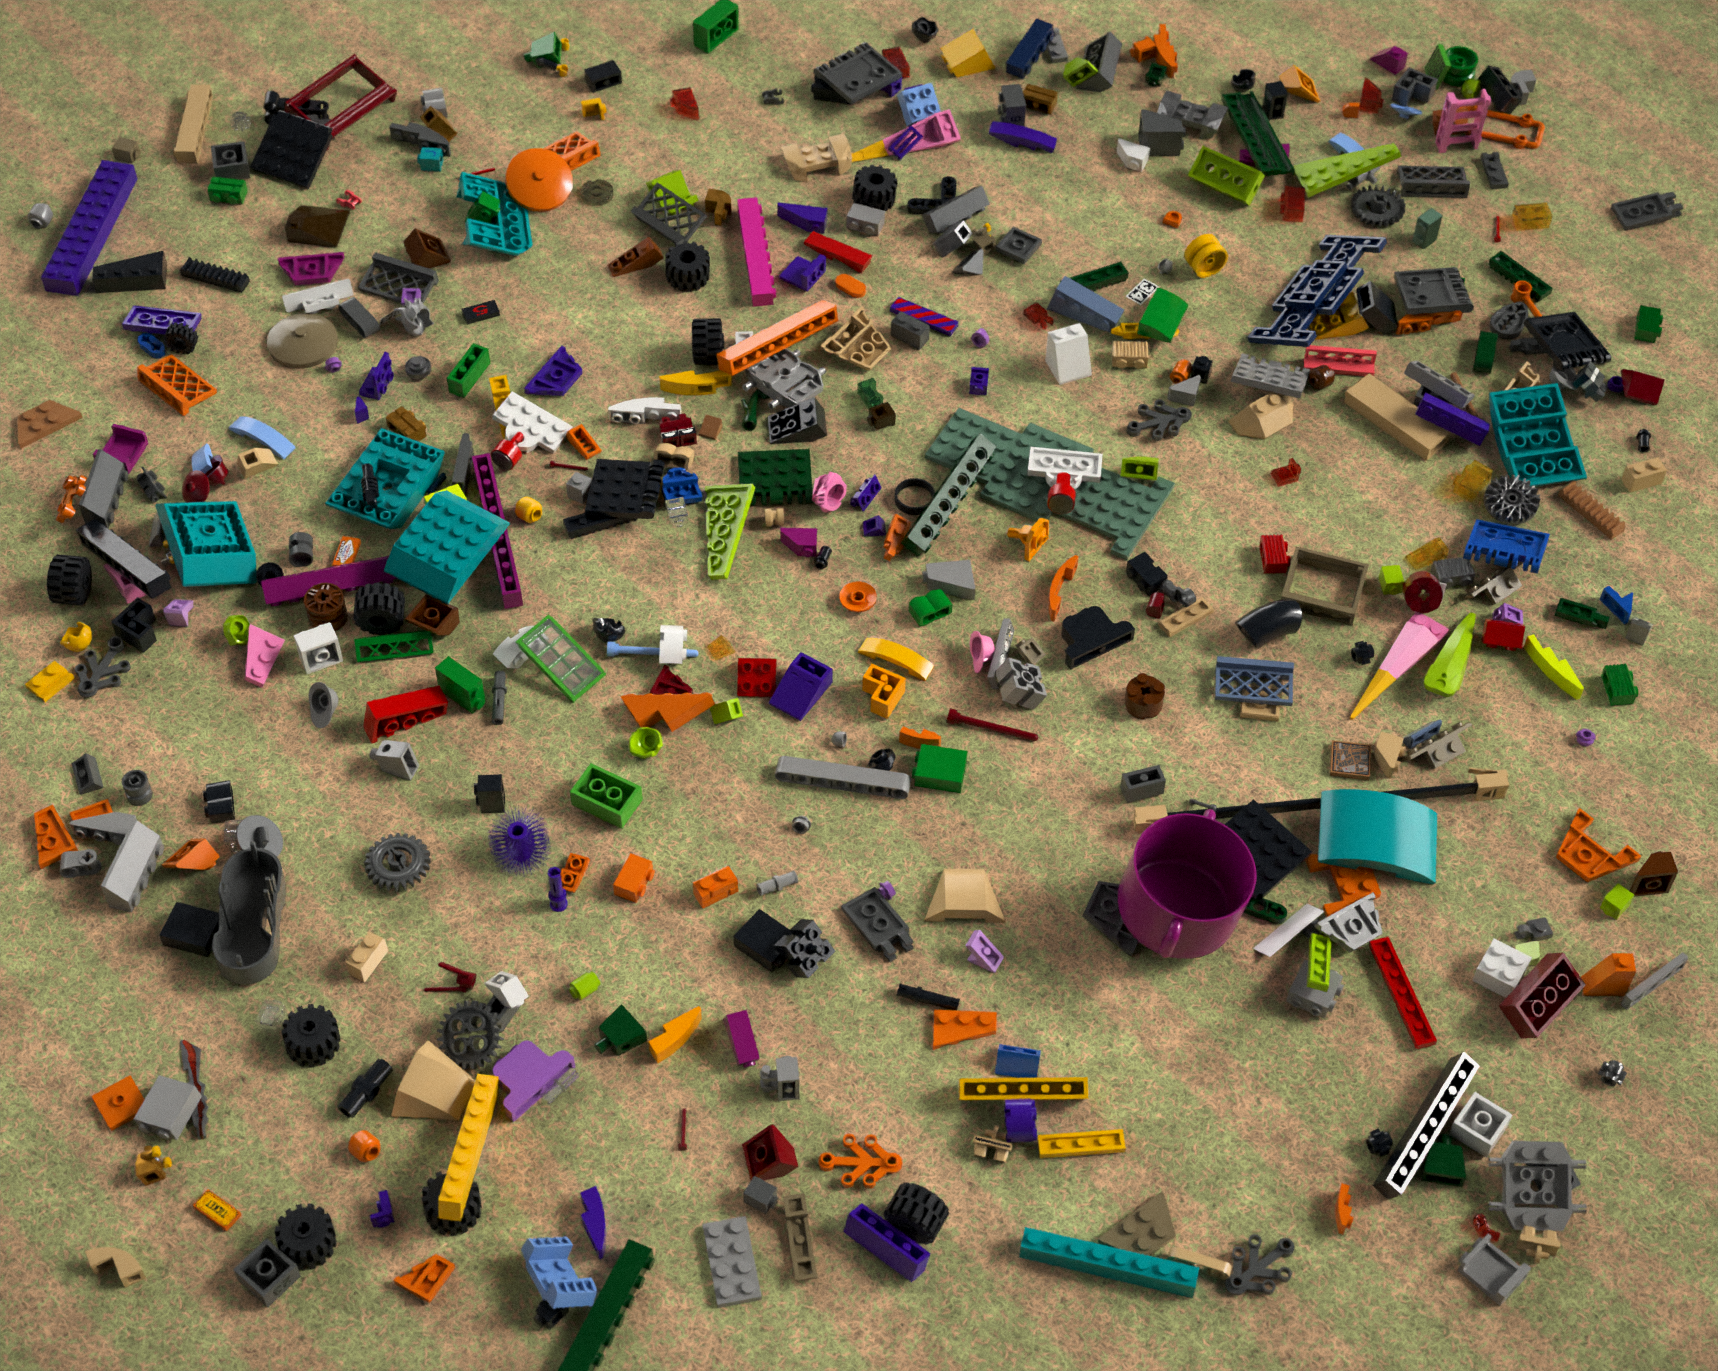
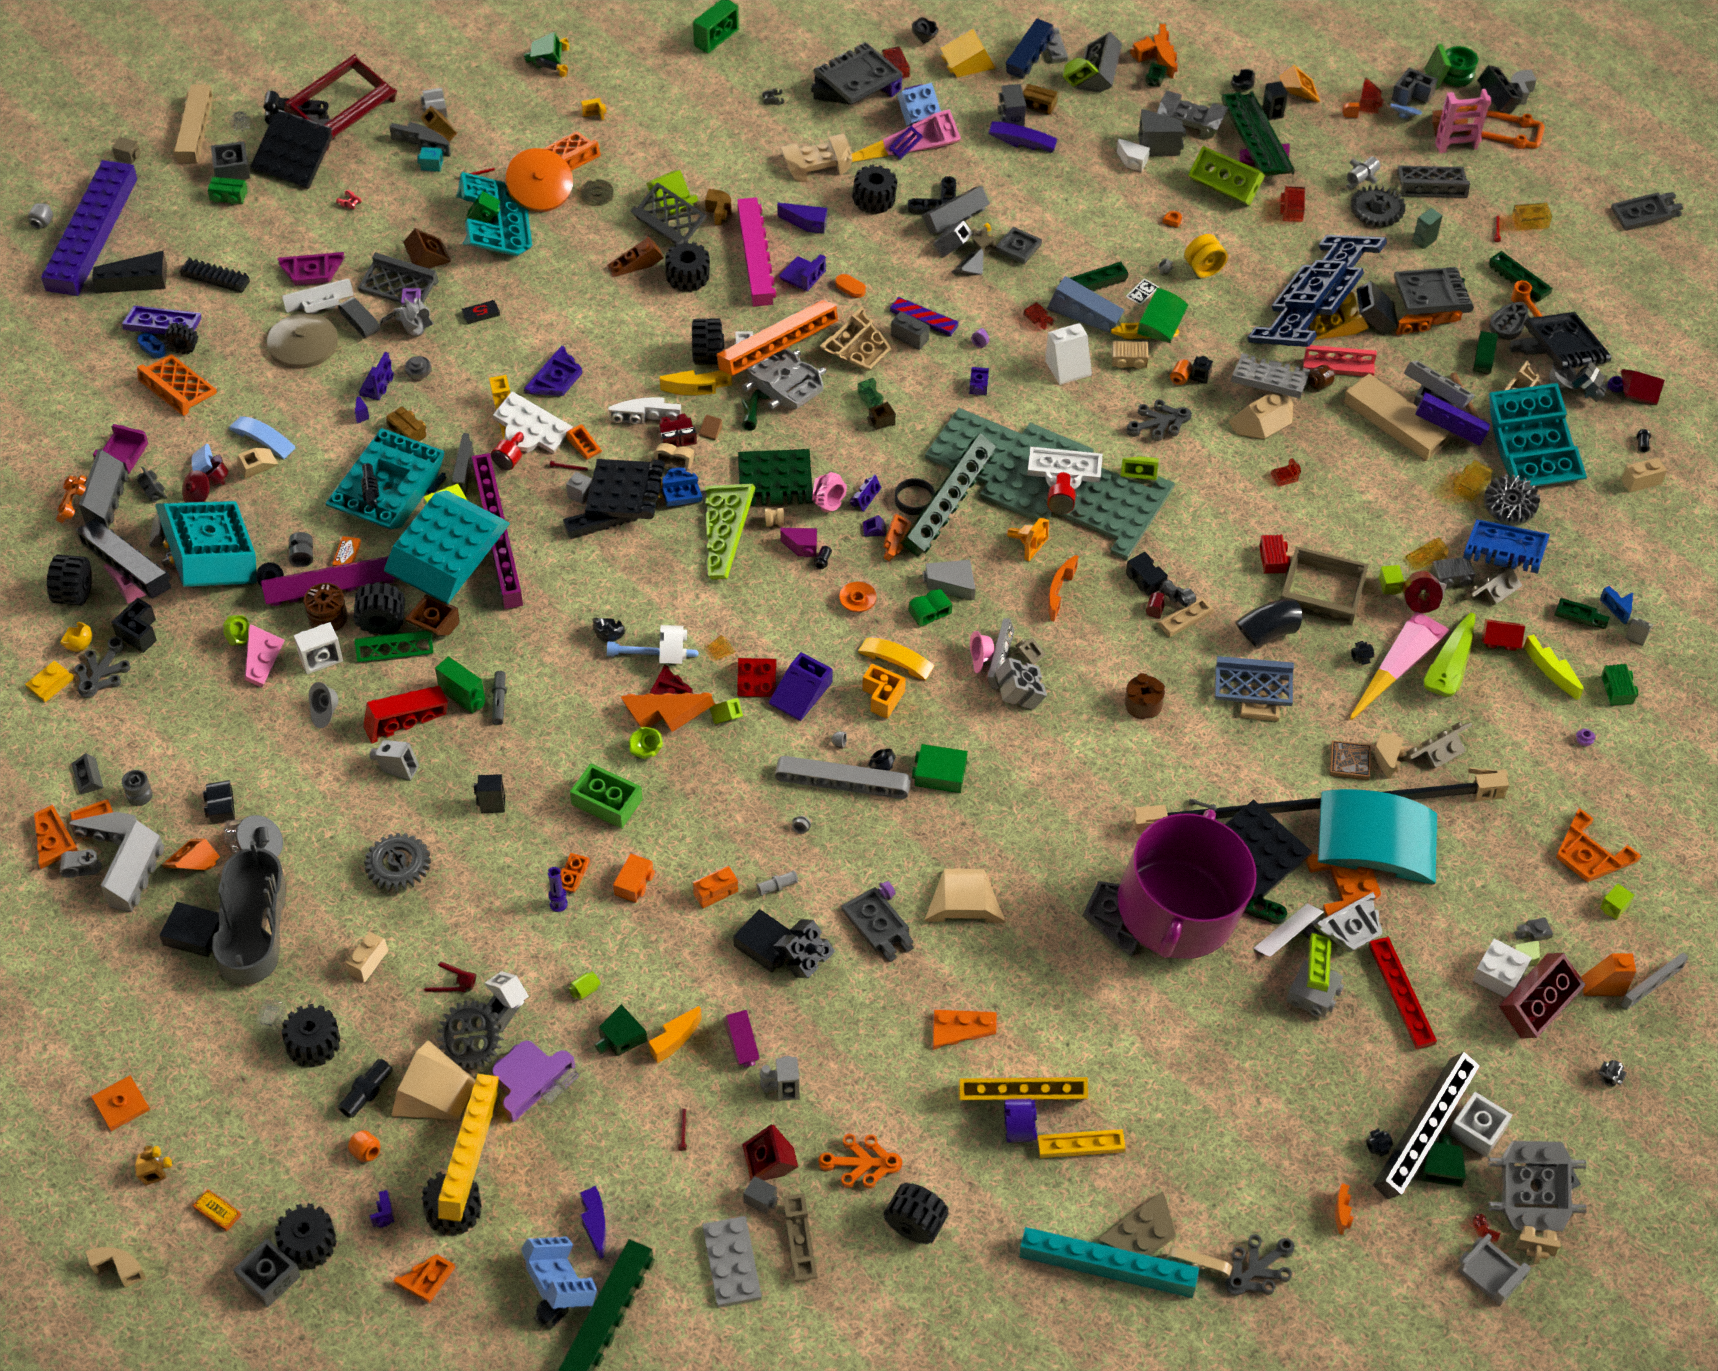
medium nougat wing [17,400,83,449] -> none
light grey brick [134,1075,202,1140] -> none
lavender slope [163,599,193,627] -> none
flat silver sword [180,1040,209,1140] -> none
dark brown slope [285,205,350,248] -> none
medium lavender plate [325,357,342,373] -> none
green brick [447,343,491,398] -> none
dark purple piece [487,806,551,876] -> none
white brick [493,626,549,669] -> none
yellow head [515,496,542,523] -> none
clear piece [515,614,606,703] -> none
black brick [584,60,622,93] -> none
clear brick [665,497,688,528] -> none
clear red slope [670,87,699,120] -> none
black slope [768,397,827,444] -> none
red slope [804,231,873,274] -> none
dark purple brick [843,1203,931,1282] -> none
light grey piece [846,203,885,236] -> none
black pin [896,983,960,1010] -> none
orange slope [899,726,941,749] -> none
dark red piece [946,708,1038,741] -> none
lavender slope [965,930,1004,973] -> none
tan hips [973,1125,1013,1163] -> none
blue panel [995,1044,1041,1078] -> none
black brick [1061,606,1135,670] -> none
dark grey brick [1120,765,1166,803] -> none
light grey slope [1167,375,1201,406] -> none
lime wing [1293,143,1401,198] -> none
light blue slope [1329,132,1364,154] -> none
magenta slope [1370,46,1408,75] -> none
sand blue slope [1403,719,1442,749] -> none
lime piece [1461,79,1480,99] -> none
dark grey plate [1480,152,1509,189] -> none
medium lavender bracket [1492,603,1523,624] -> none
medium nougat gear [1558,481,1626,540] -> none
reddish brown slope [1630,851,1678,897] -> none
green brick [1634,305,1663,343] -> none

